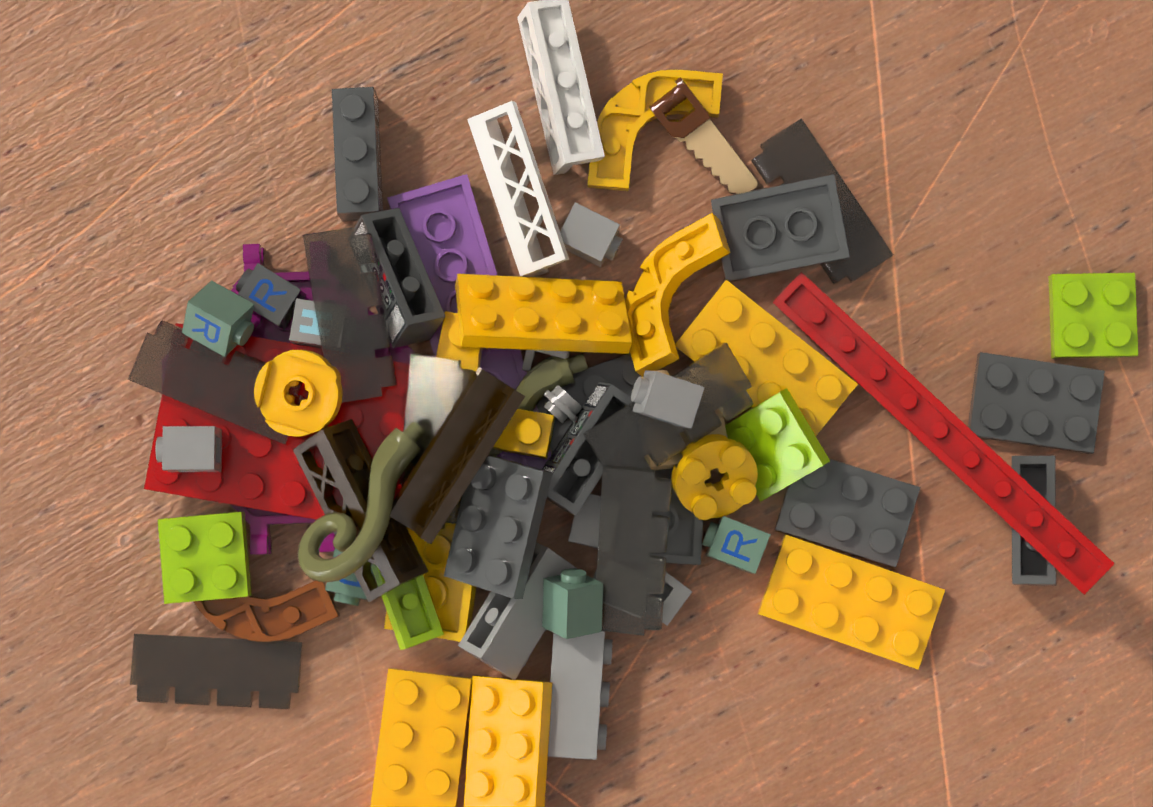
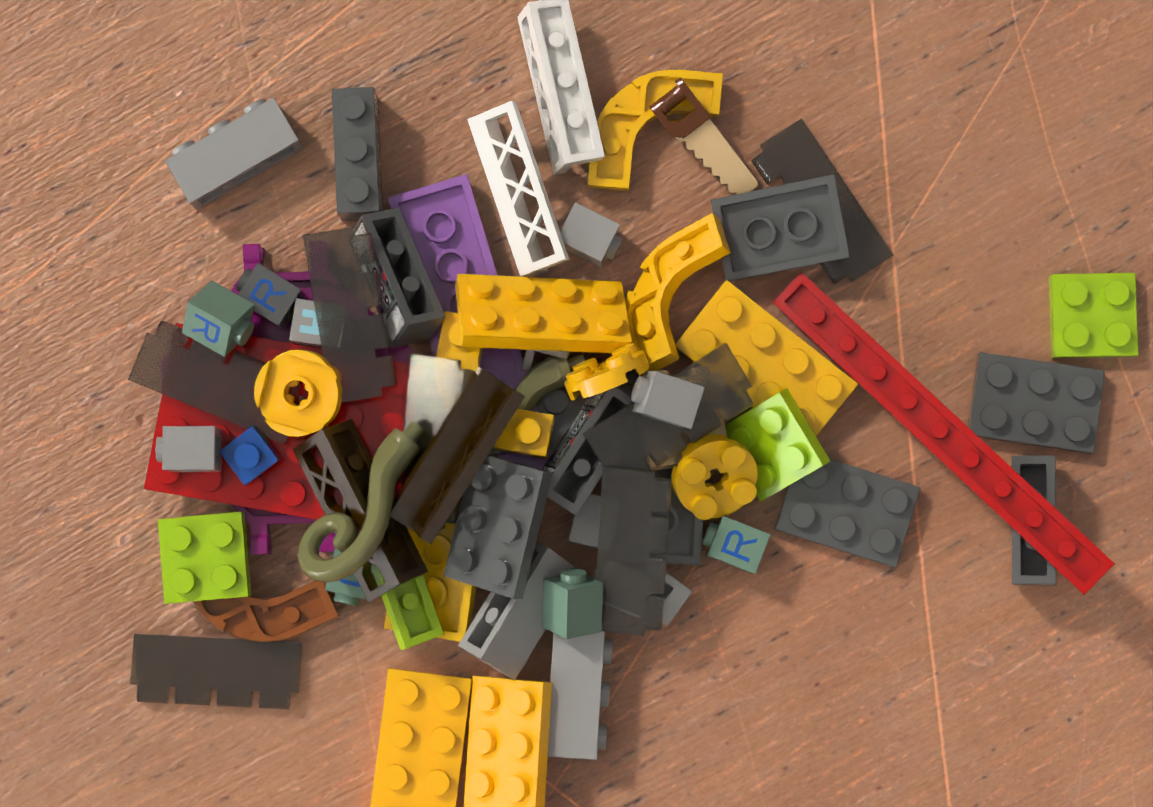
light grey plate [543,385,583,423] -> none
yellow plate [757,534,945,670] -> none
none -> light grey brick [165,97,303,210]
none -> blue plate [219,425,282,486]
none -> yellow plate [564,343,650,400]

